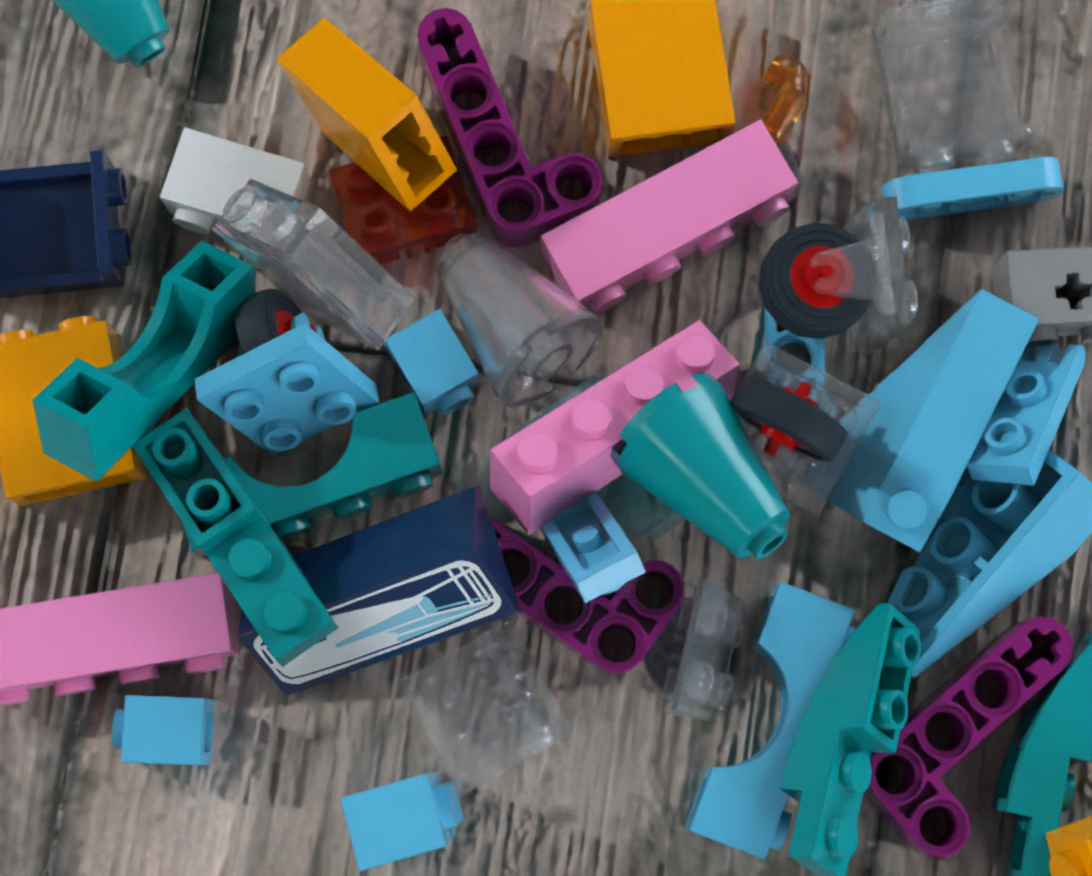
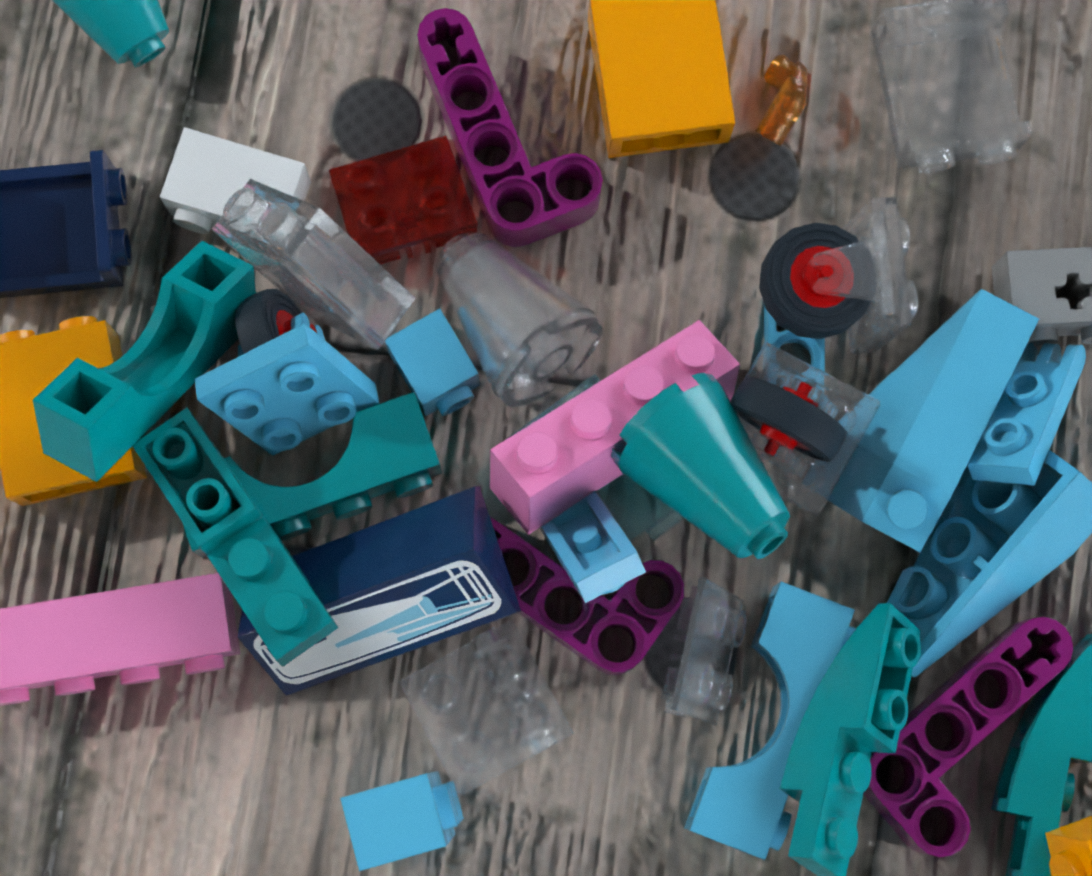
medium azure brick [112,695,216,765] -> none
light orange brick [276,17,457,212] -> none
bright pink brick [540,119,799,315] -> none
medium azure beam [881,157,1064,221] -> none

